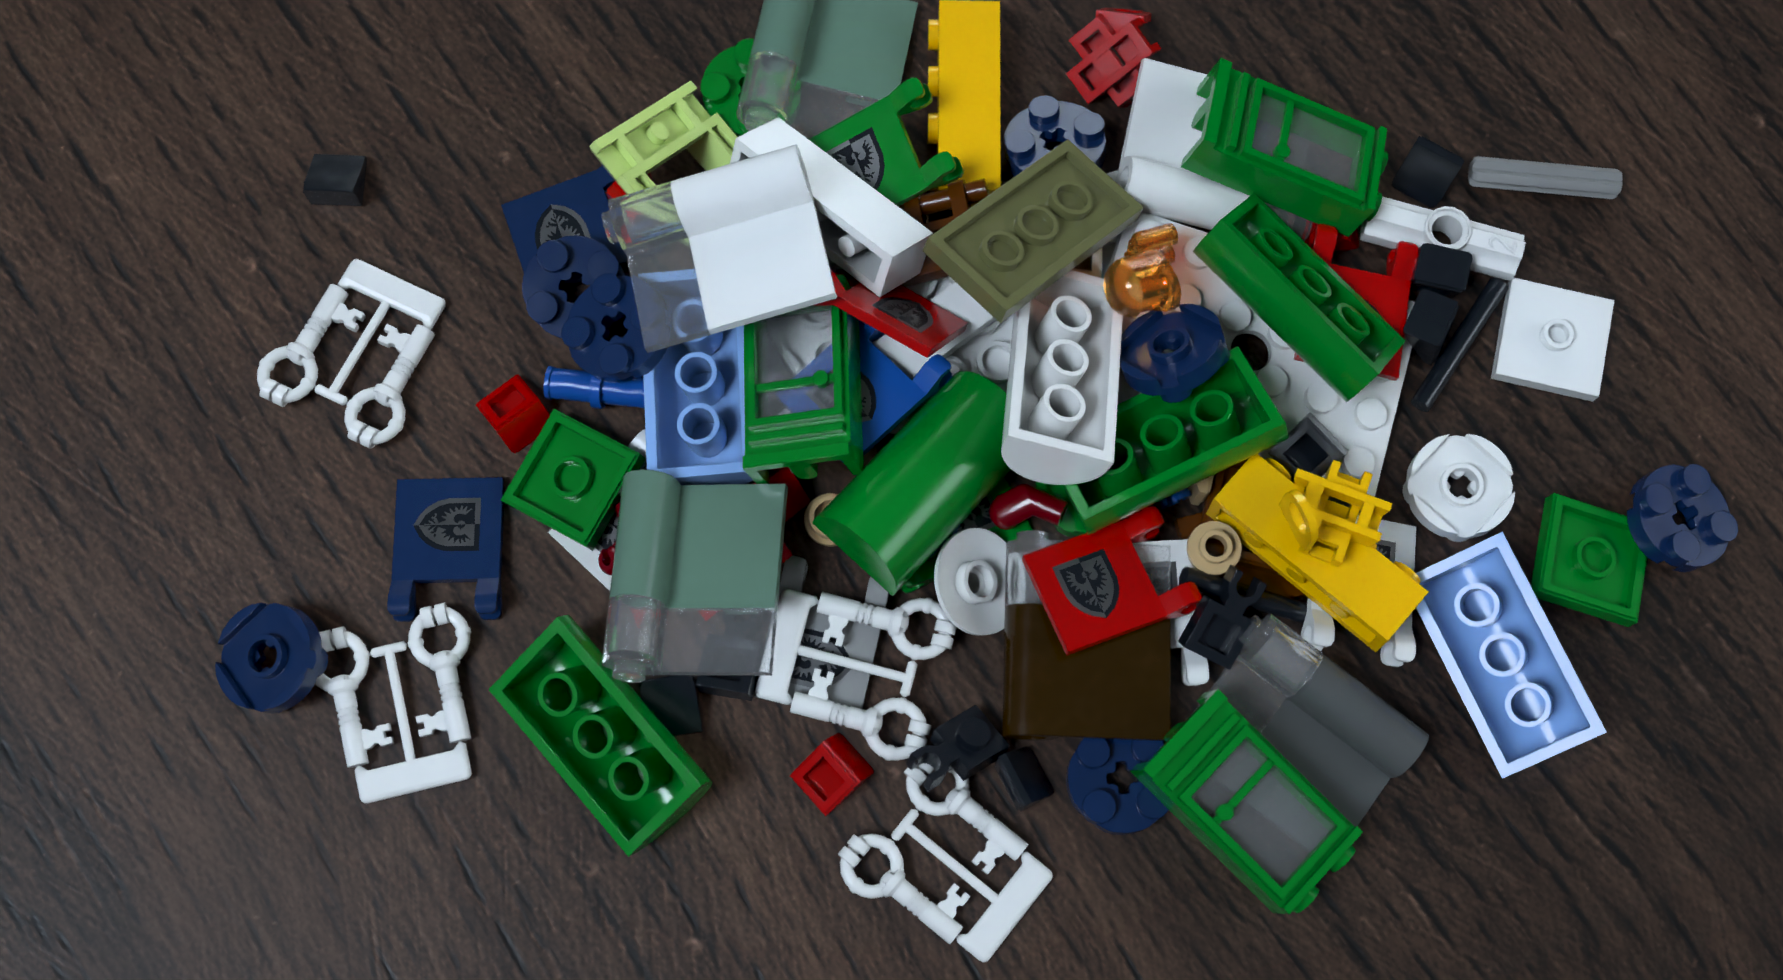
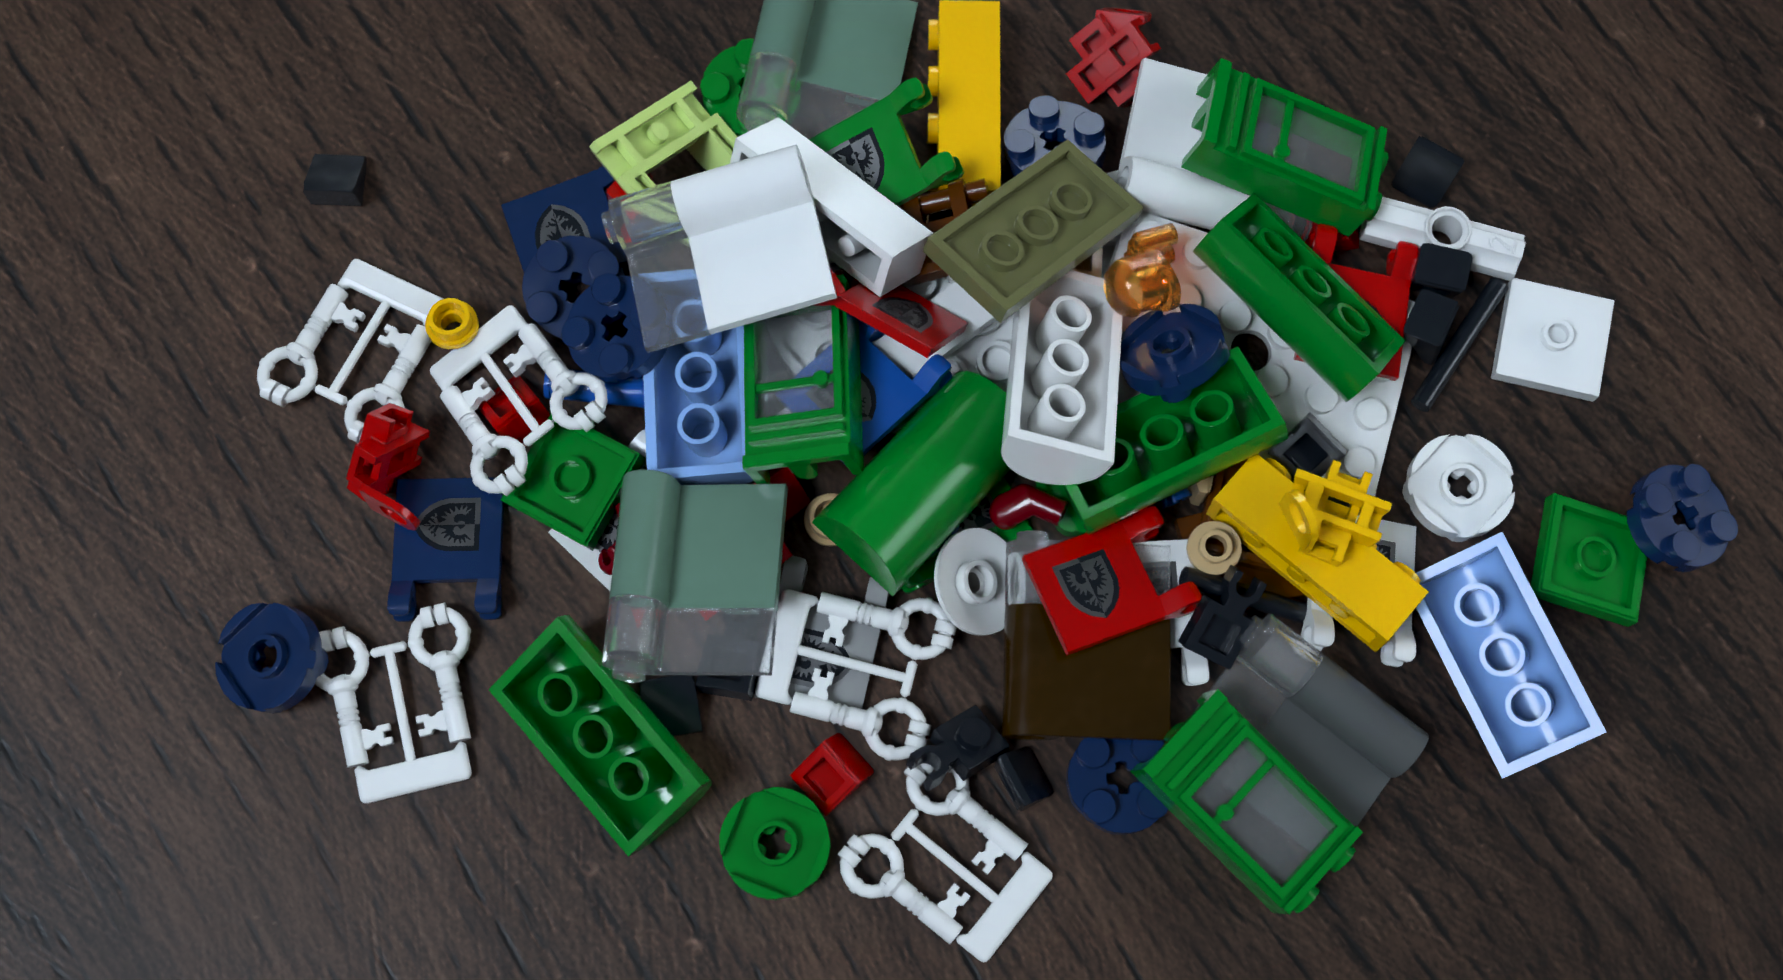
light grey axle [1468,156,1623,199] -> none
none -> red piece [346,403,430,531]
none -> yellow plate [425,298,479,349]
none -> white piece [430,305,608,496]
none -> green plate [719,787,831,901]

